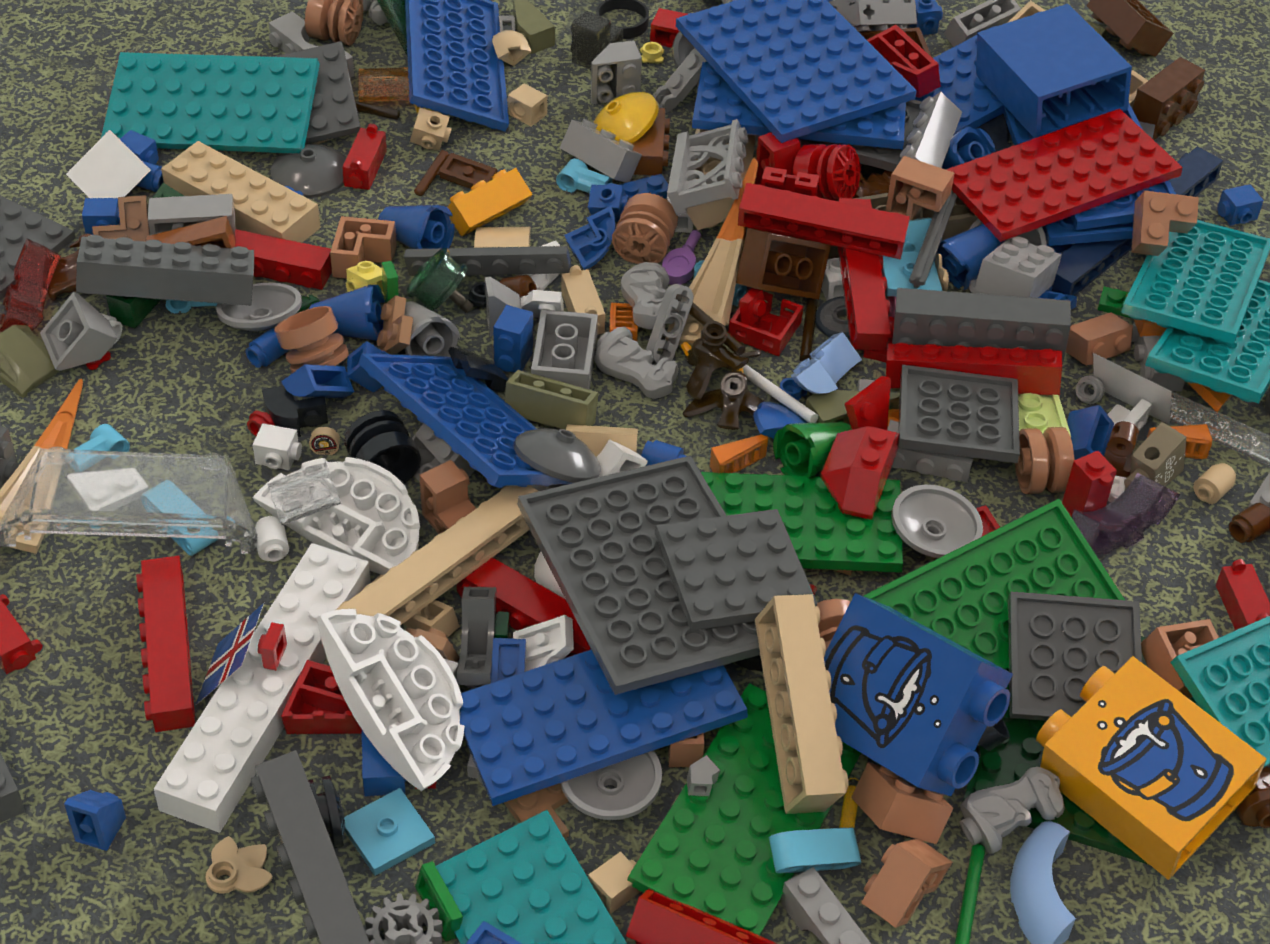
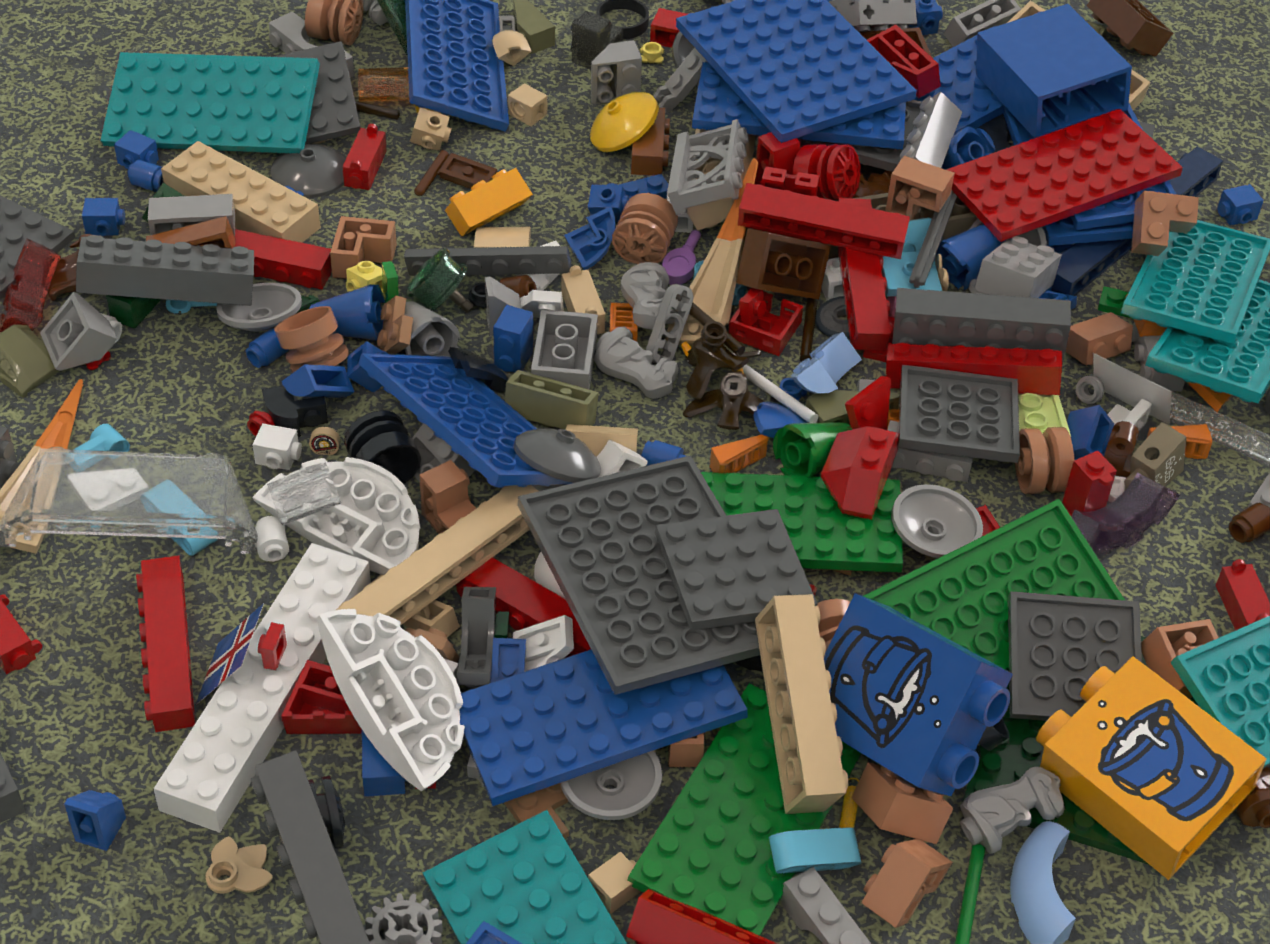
white sticker [66,130,151,198] -> none
medium nougat plate [92,195,150,242] -> none
medium azure plate [344,788,435,876] -> none
blue cone [378,205,455,249] -> none
green tile [415,861,463,942] -> none
medium azure piece [556,158,612,194] -> none
light grey brick [560,119,642,182] -> none
light grey piece [687,755,720,796] -> none
reddish brown brick [1132,57,1205,140] -> none
tan brick [1193,463,1236,504] -> none

